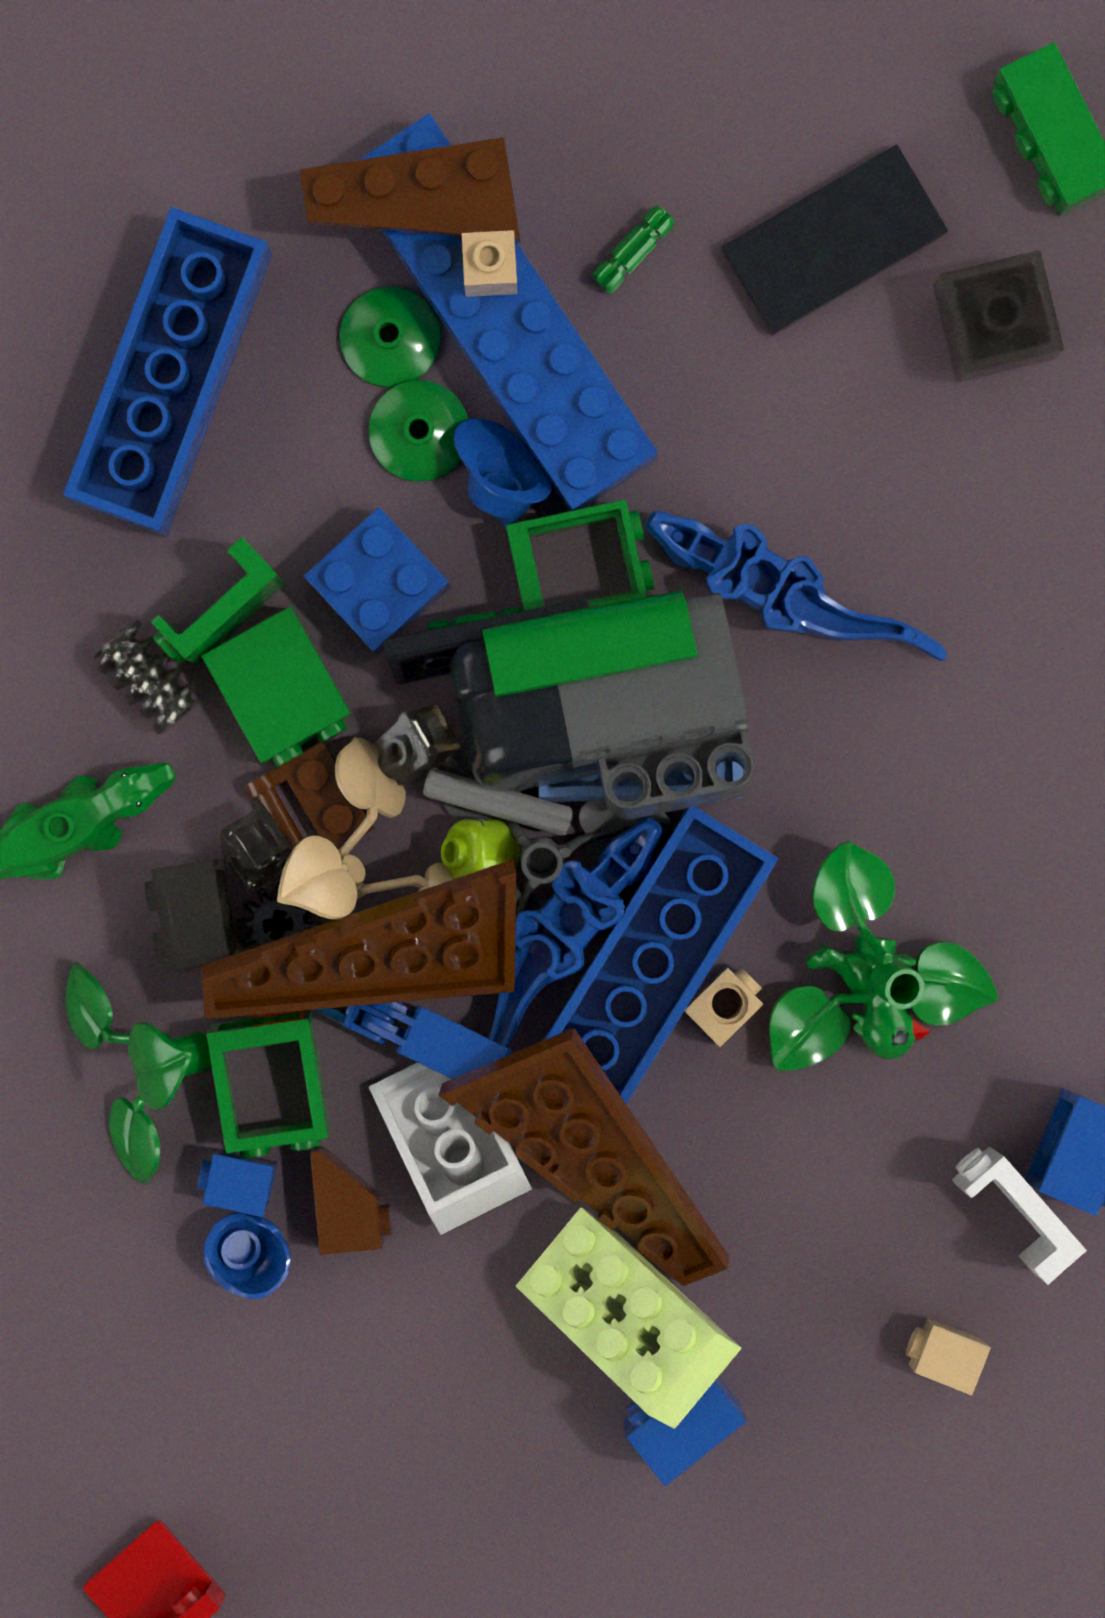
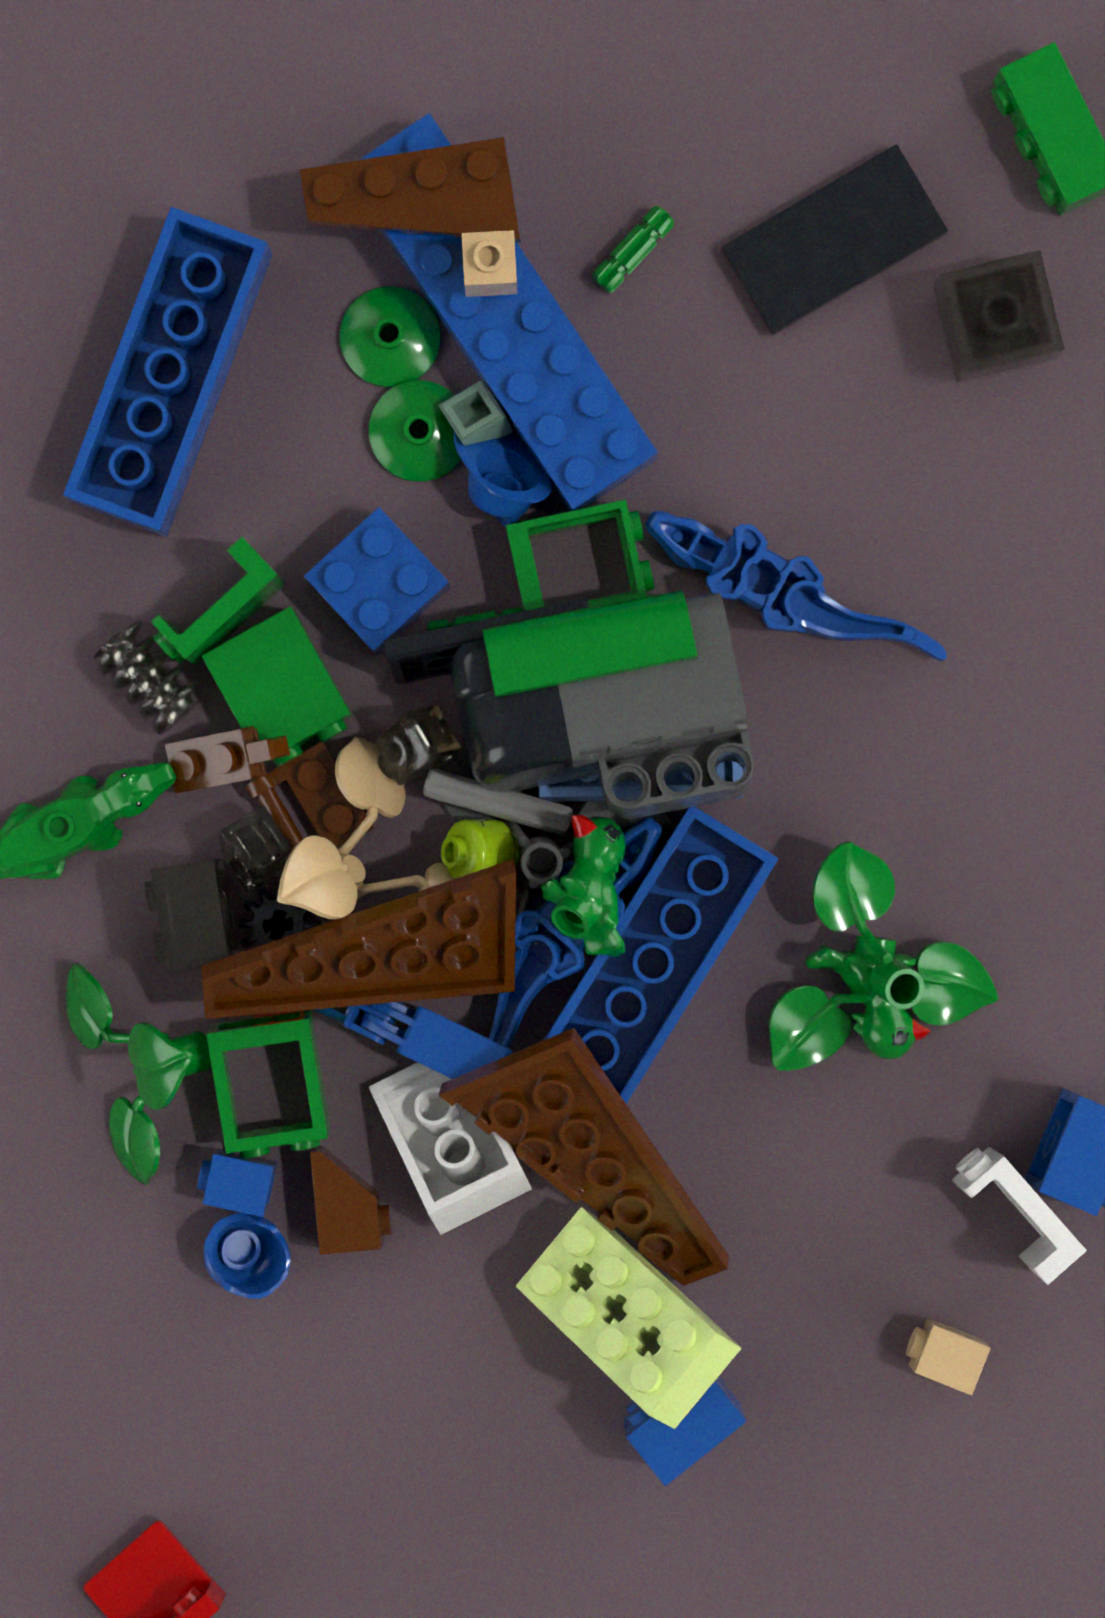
tan brick [685,966,764,1047] -> none
none -> reddish brown hinge [165,726,290,794]
none -> sand green slope [439,380,513,446]
none -> green animal [541,814,626,957]

